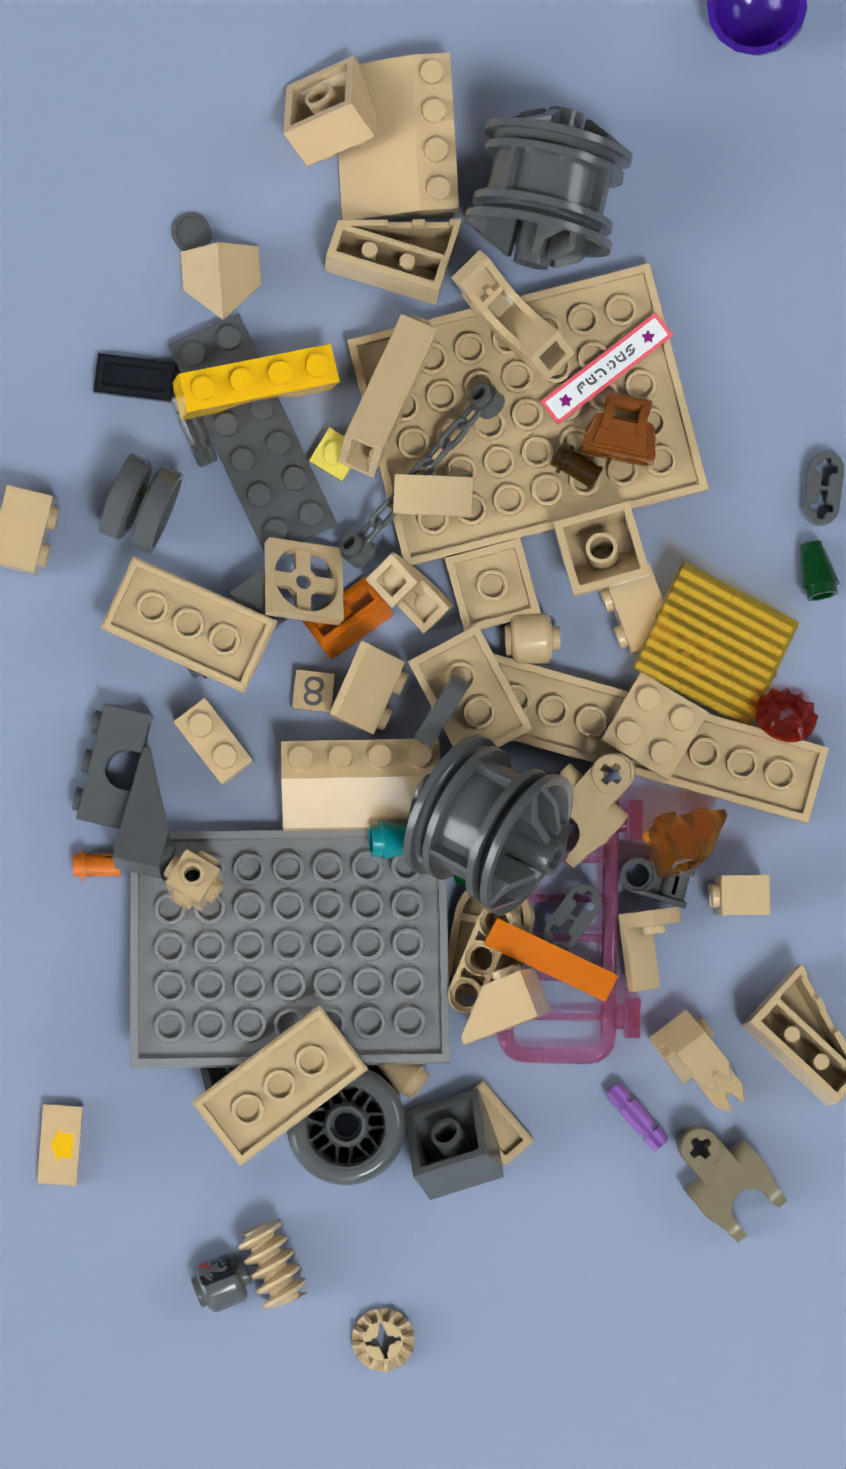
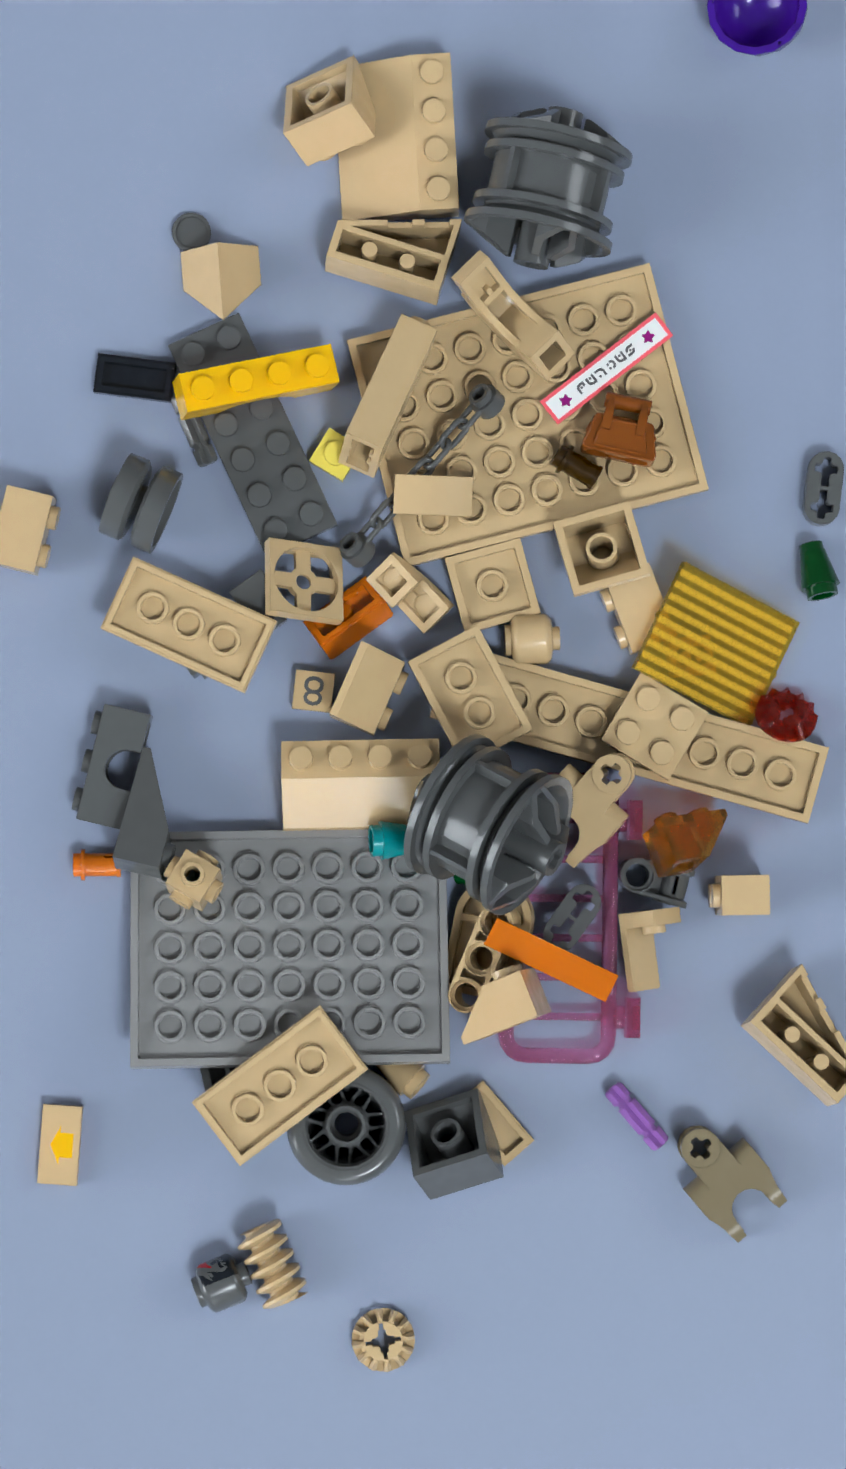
tan brick [173,698,254,786] -> none
dark grey beam [414,674,471,748] -> none
tan piece [649,1010,745,1112] -> none

